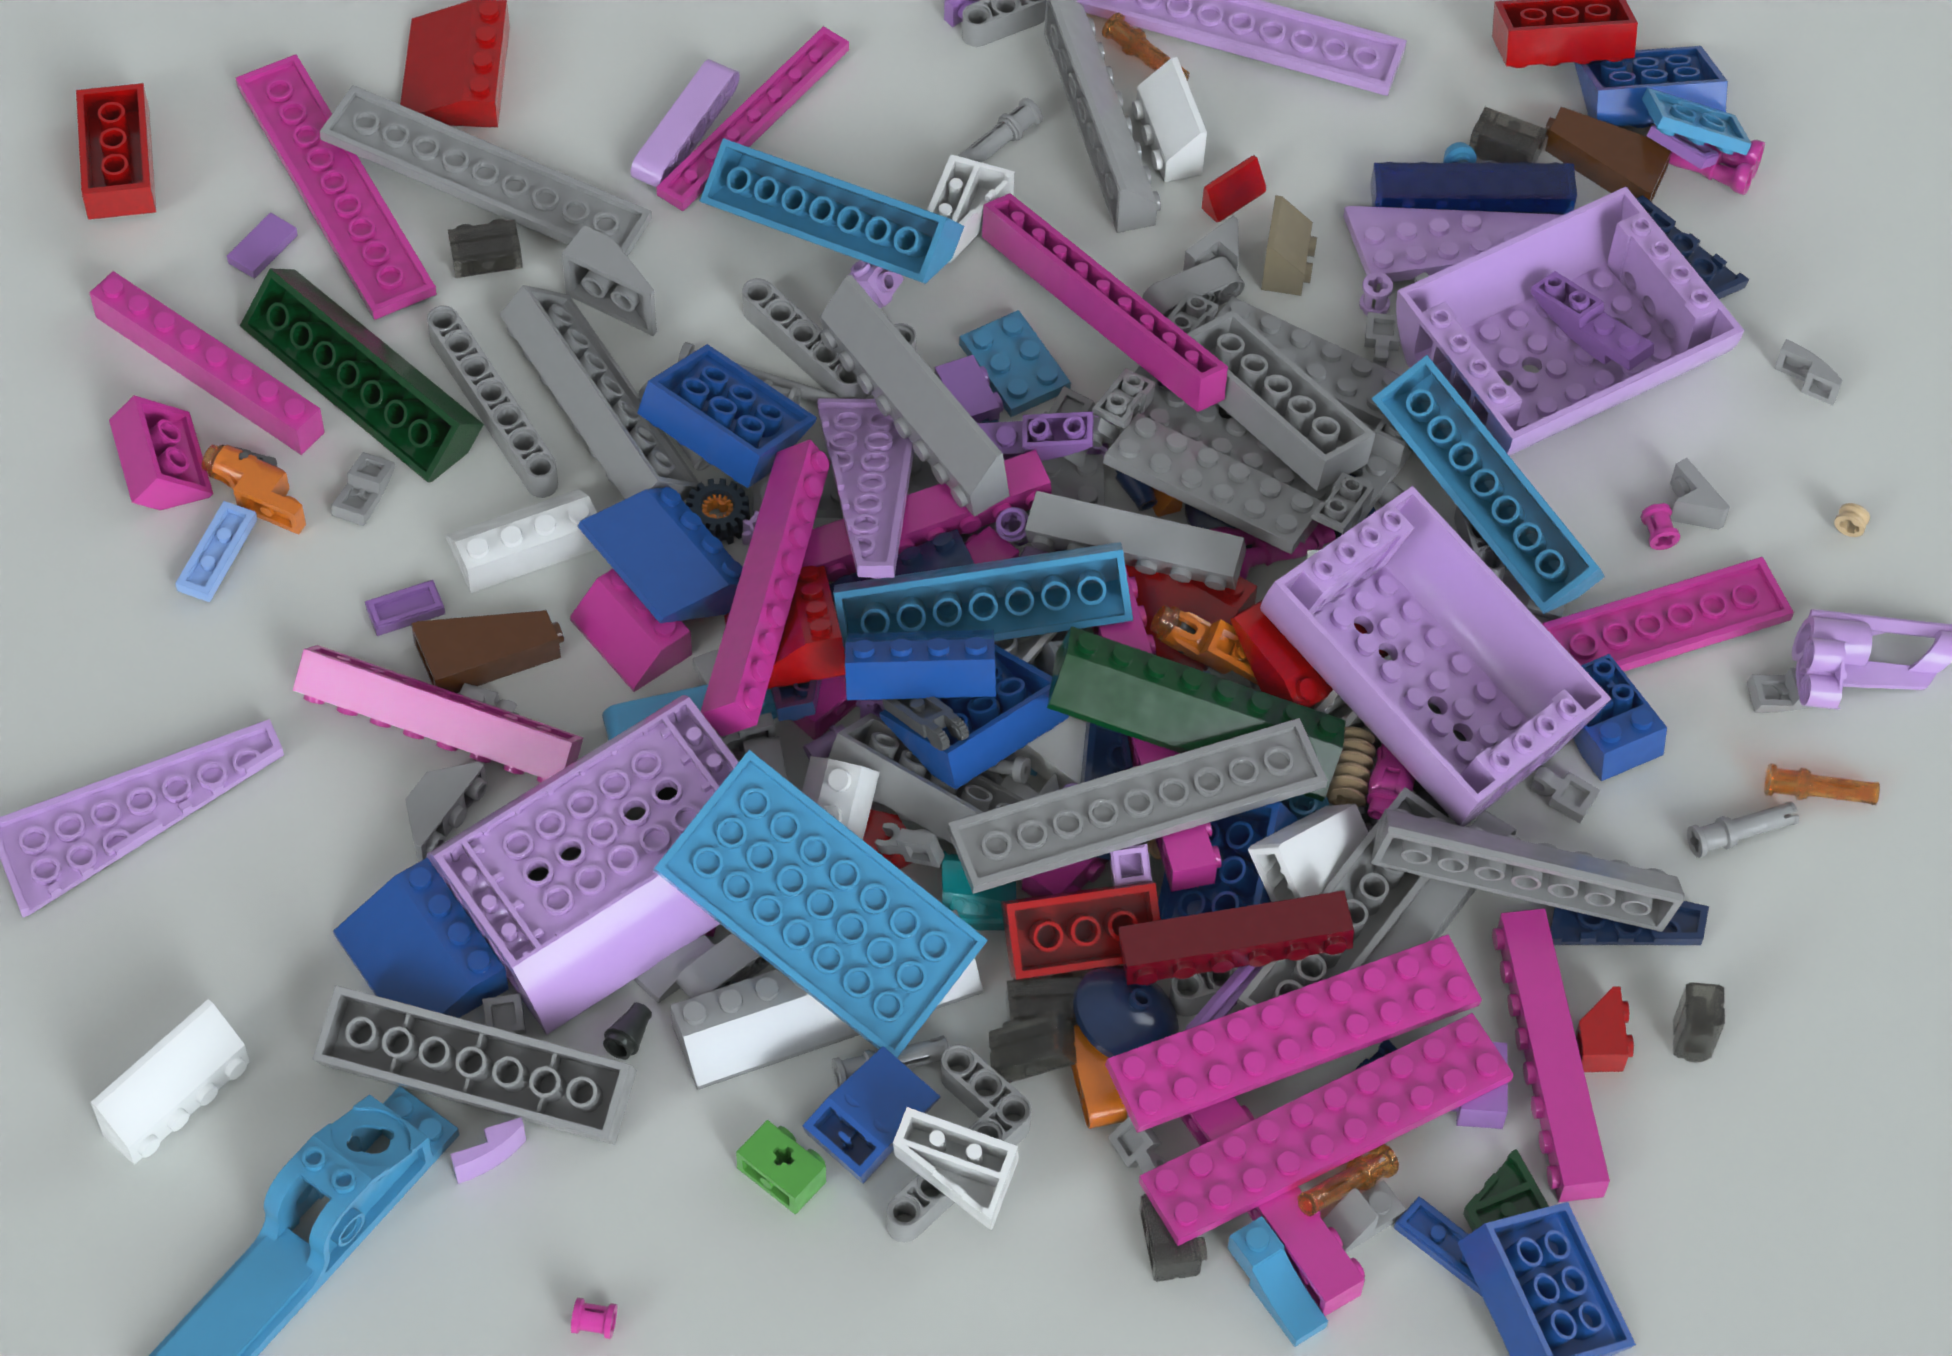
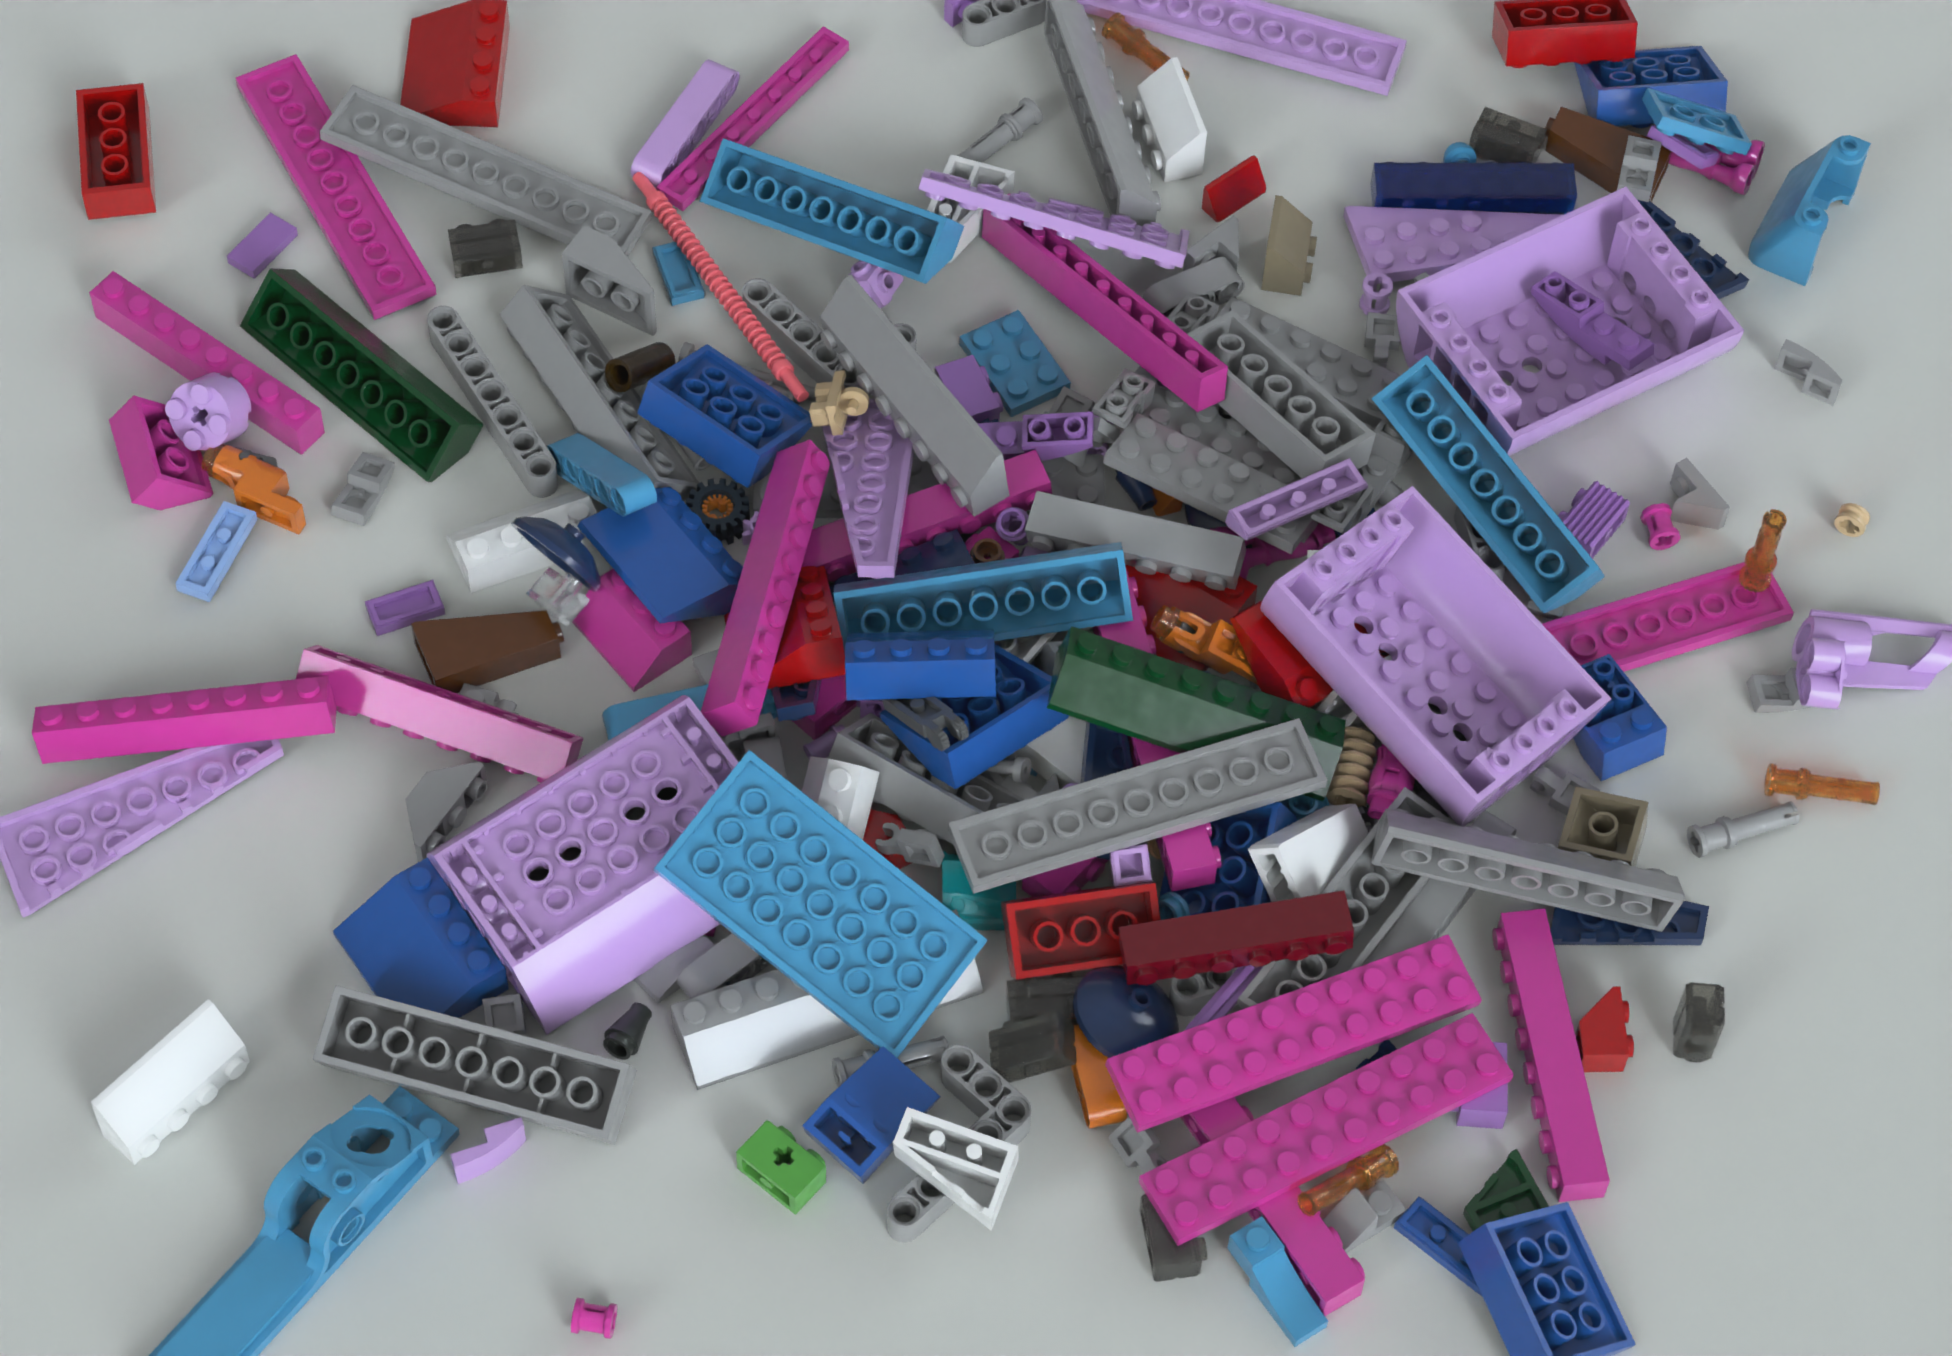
none -> dark pink brick [32,676,337,764]
none -> lavender brick [165,372,251,451]
none -> dark blue dish [511,516,601,592]
none -> clear brick [526,567,590,627]
none -> dark azure beam [546,433,657,517]
none -> dark brown pin [605,342,676,393]
none -> coral hose [632,172,809,402]
none -> dark azure tile [652,242,704,306]
none -> tan hips [809,370,869,436]
none -> lavender wing [918,169,1190,269]
none -> reddish brown plate [970,538,1005,564]
none -> dark azure plate [1158,892,1190,920]
none -> lavender slope [1225,458,1368,541]
none -> medium lavender brick [1558,481,1630,559]
none -> dark tan slope [1558,786,1649,867]
none -> light grey slope [1617,135,1662,202]
none -> clear orange pin [1739,509,1787,592]
none -> dark azure windscreen [1748,135,1871,286]

